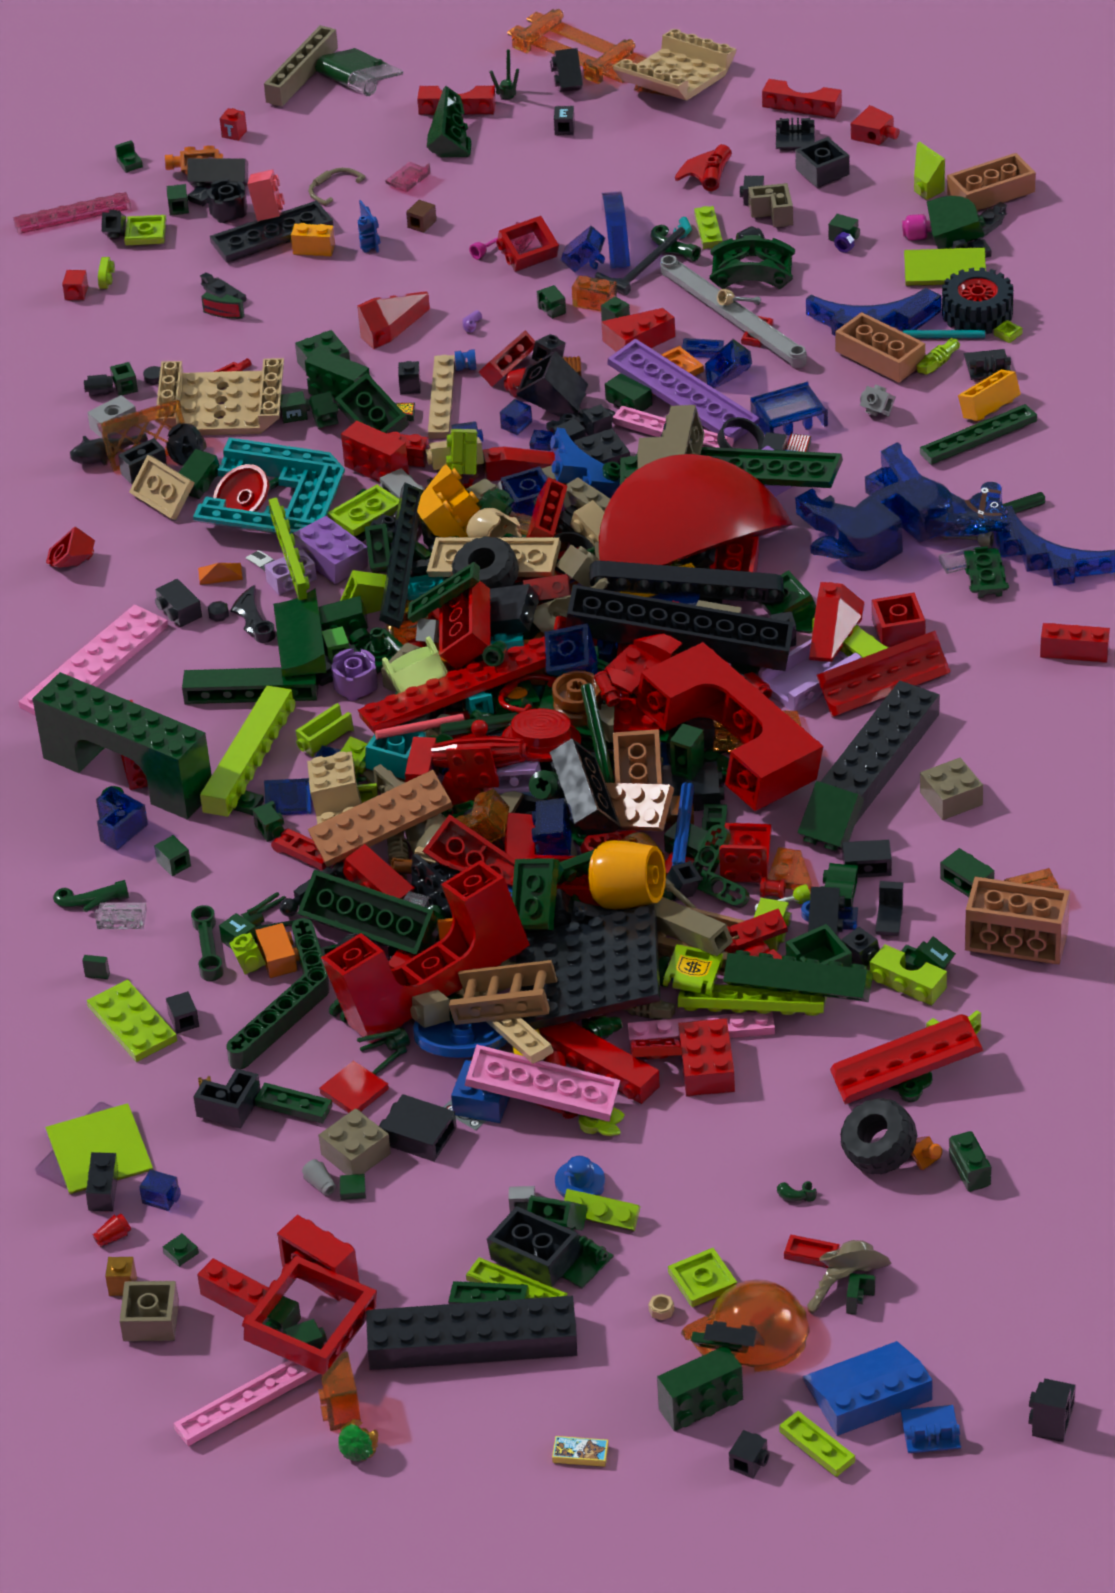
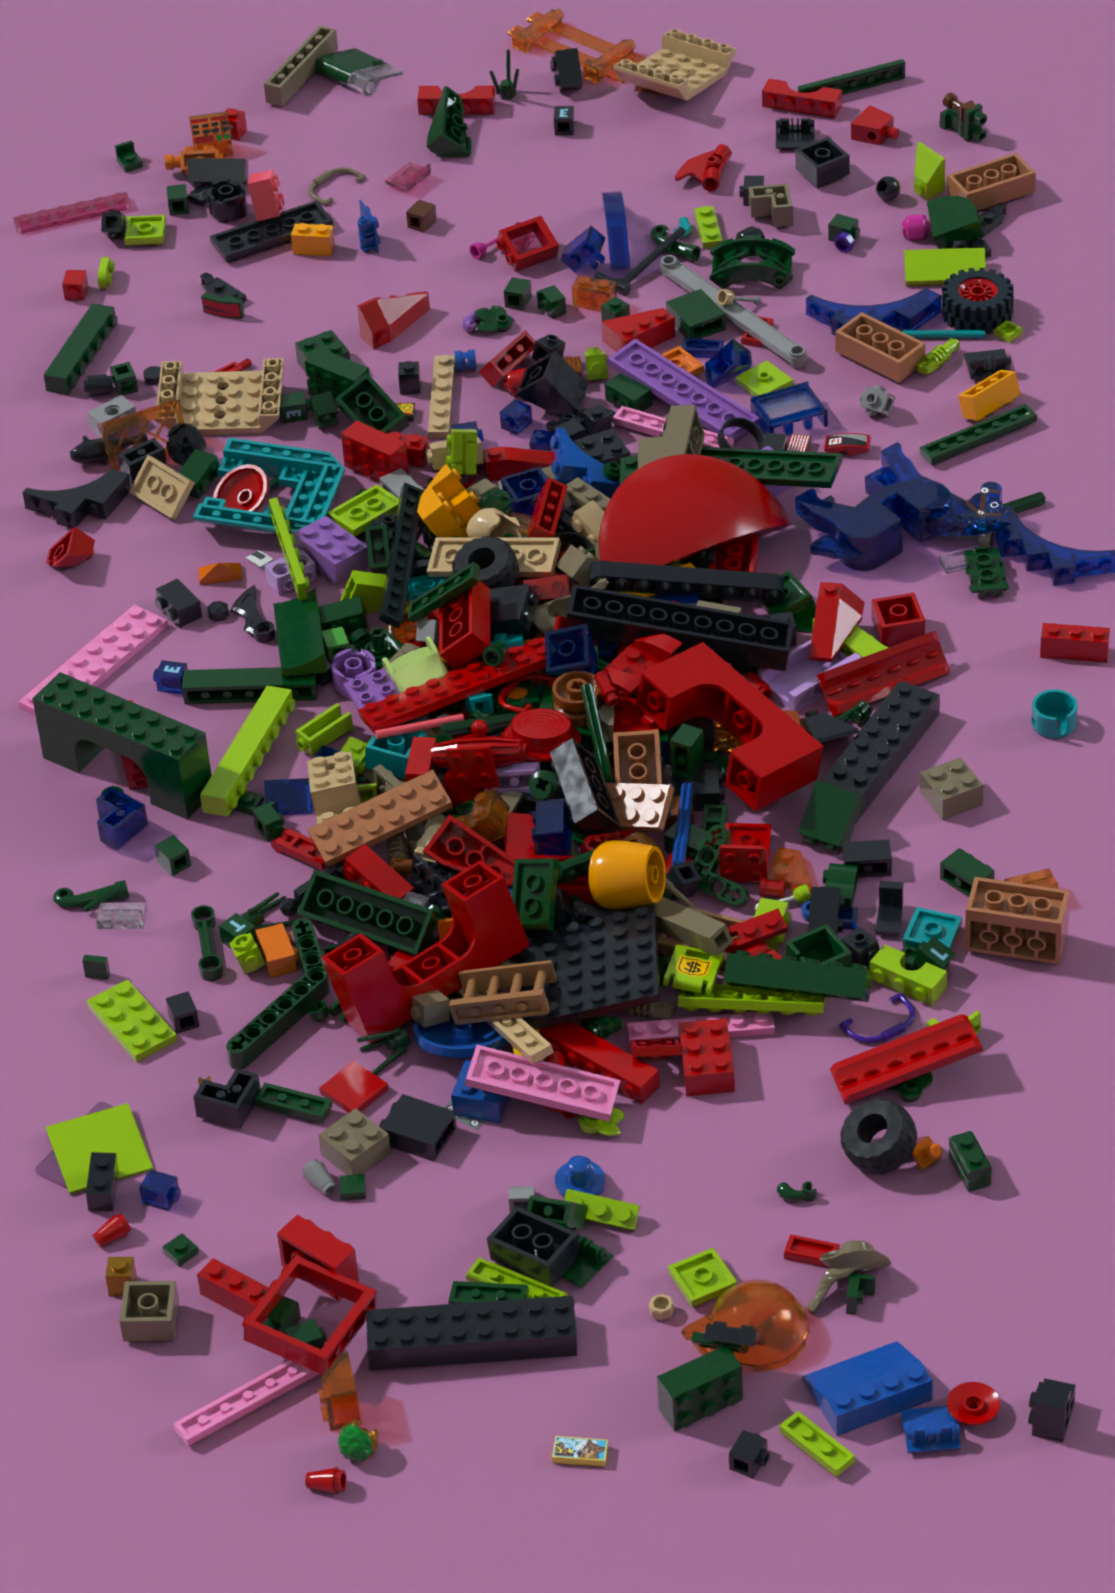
none -> black arch [22,469,131,528]
none -> dark green brick [44,303,118,395]
none -> clear blue brick [153,660,188,694]
none -> clear orange slope [189,111,233,157]
none -> red cone [305,1467,347,1494]
none -> dark green hinge [308,1001,329,1022]
none -> medium lavender plate [343,668,400,711]
none -> dark green plate [475,305,513,333]
none -> brick [504,277,532,311]
none -> lime bracket [583,347,608,380]
none -> dark green brick [666,289,726,343]
none -> lime plate [735,361,793,402]
none -> dark green tile [798,59,905,95]
none -> black slope [799,710,859,743]
none -> slope [824,433,871,456]
none -> dark green plant [838,701,872,729]
none -> dark purple piece [839,993,915,1043]
none -> black piece [876,176,901,201]
none -> teal plate [903,907,962,949]
none -> dark green hips [939,92,987,142]
none -> red dish [947,1382,1000,1426]
none -> teal piece [1031,689,1078,739]

